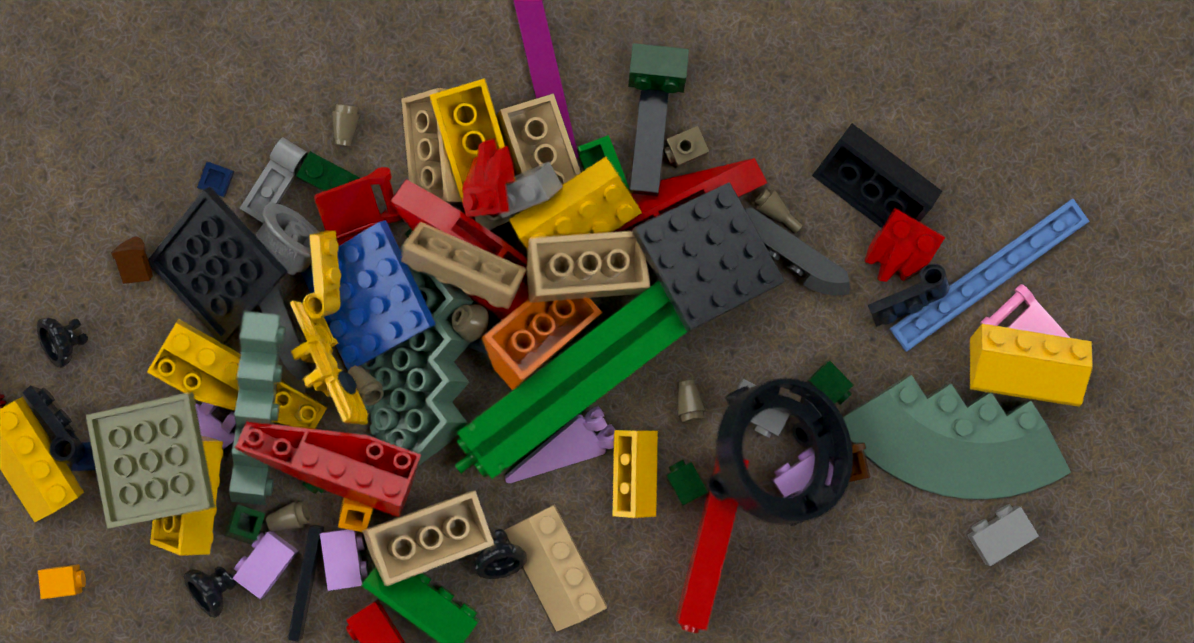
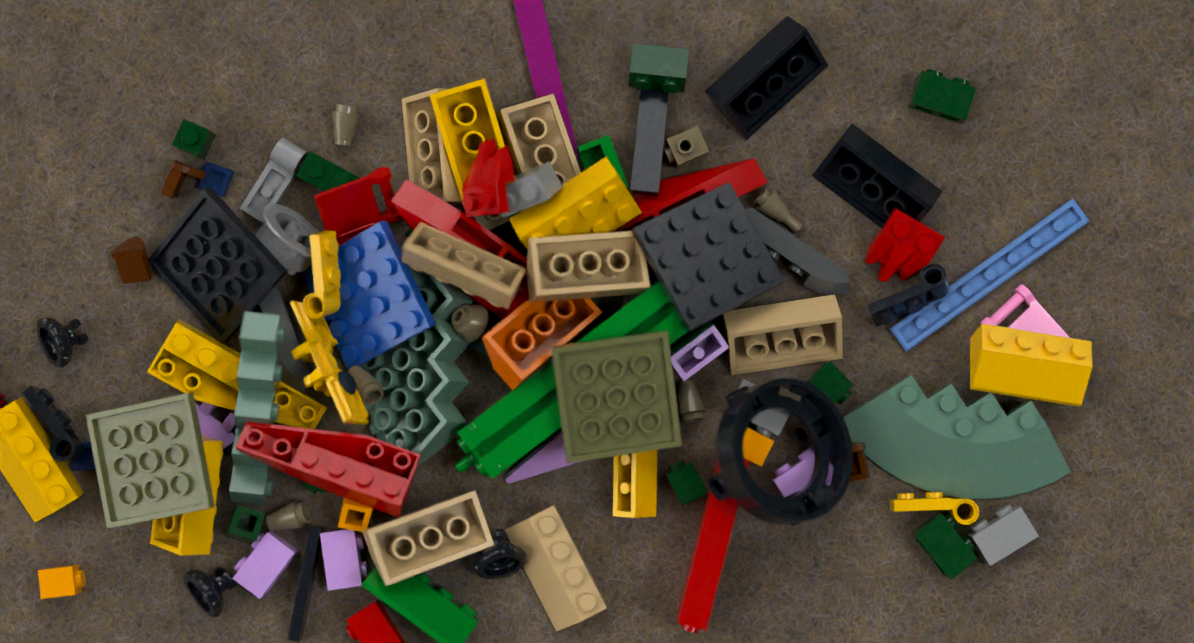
none -> reddish brown tile [161,160,206,198]
none -> dark green brick [172,119,216,160]
none -> olive plate [551,330,682,463]
none -> lavender brick [670,322,729,381]
none -> black slope [705,16,829,140]
none -> tan slope [723,294,843,375]
none -> light orange brick [743,427,774,467]
none -> yellow plate [890,492,979,525]
none -> dark green brick [908,69,976,124]
none -> dark green brick [911,512,978,580]

